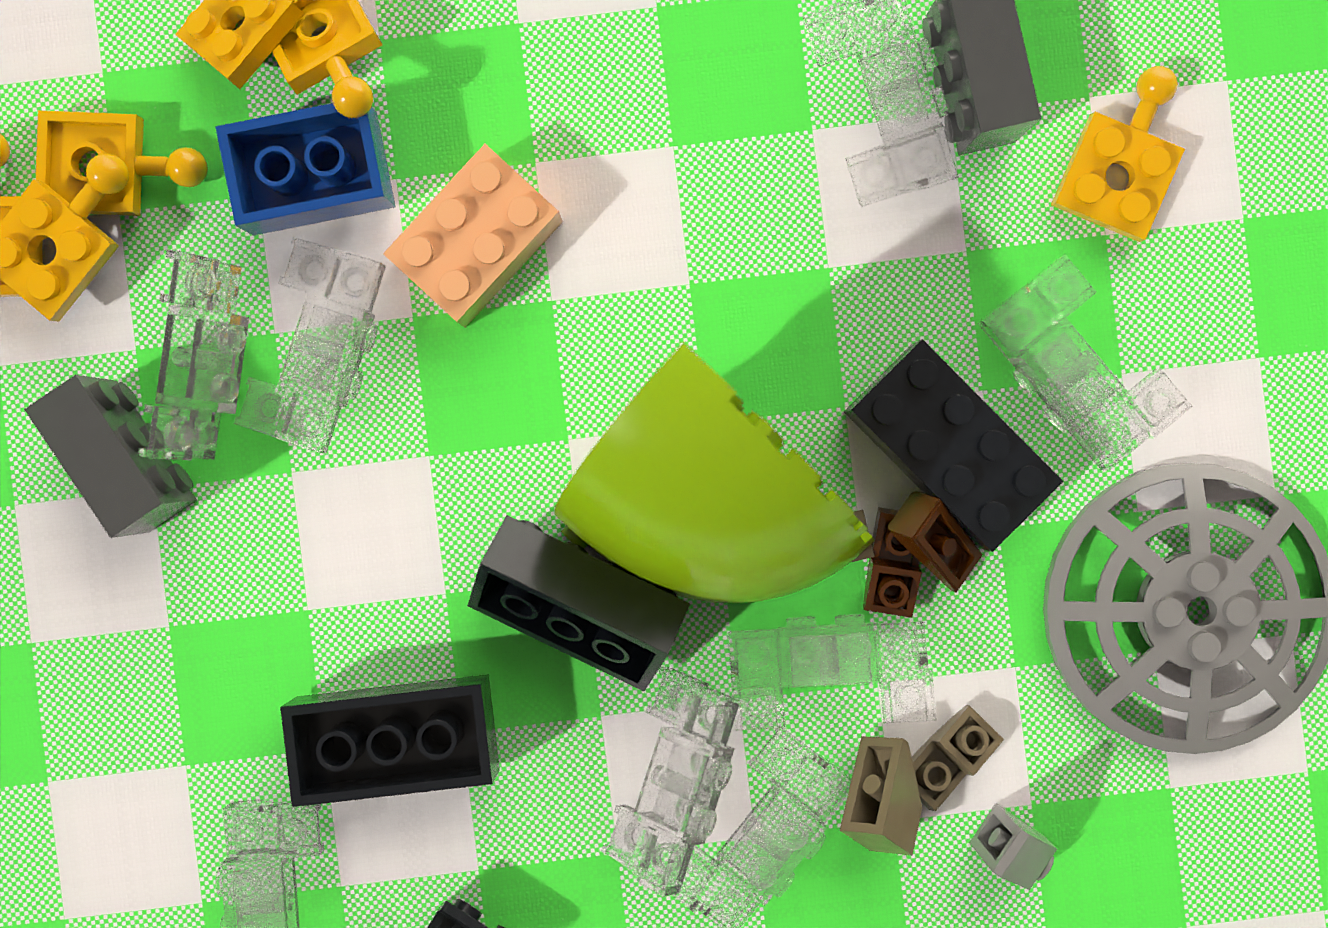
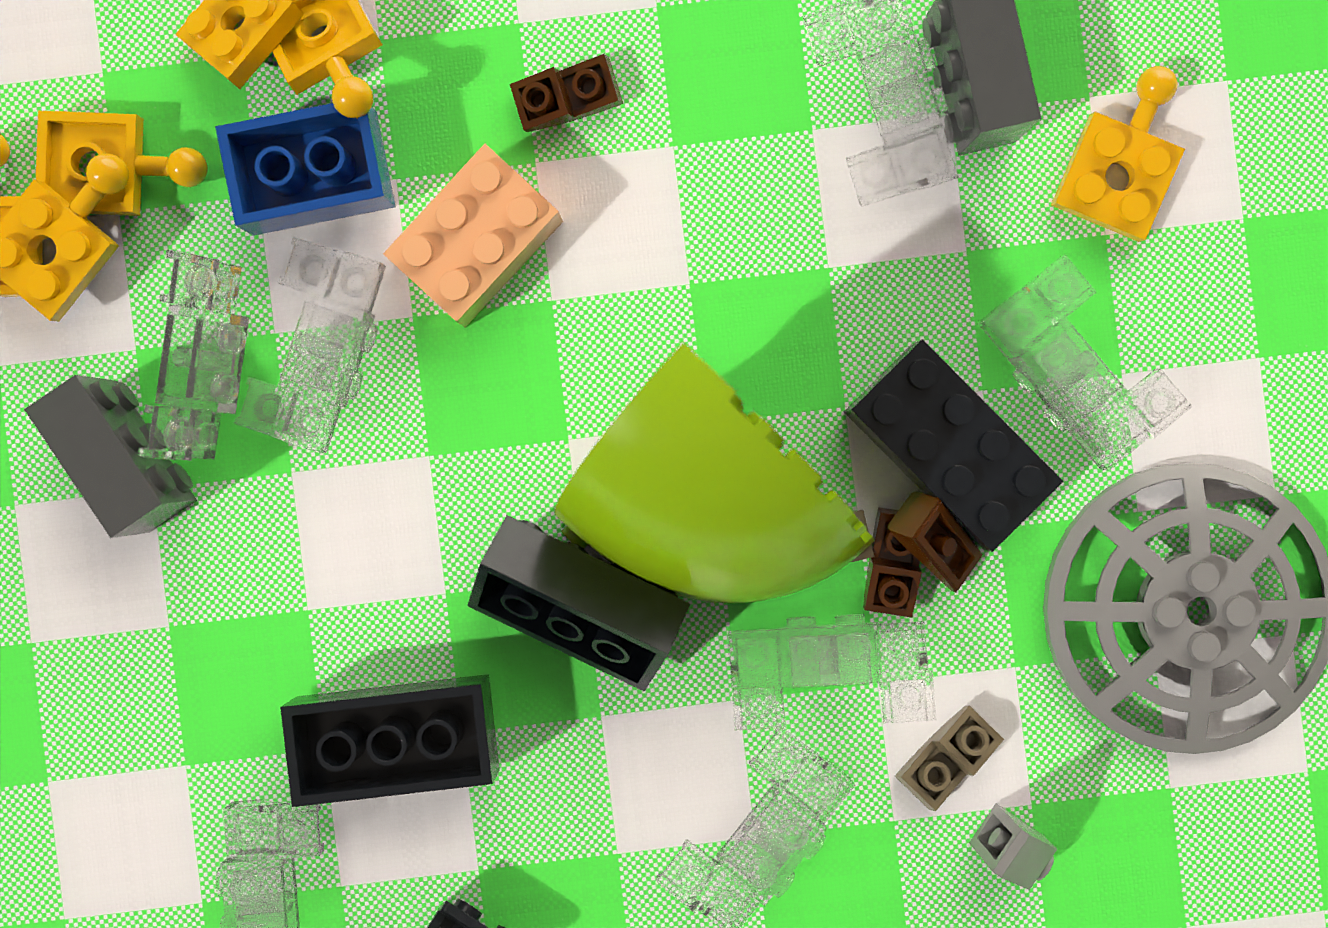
clear bracket [601,667,741,897] -> none
dark tan slope [840,736,922,856] -> none
none -> reddish brown slope [509,54,623,132]

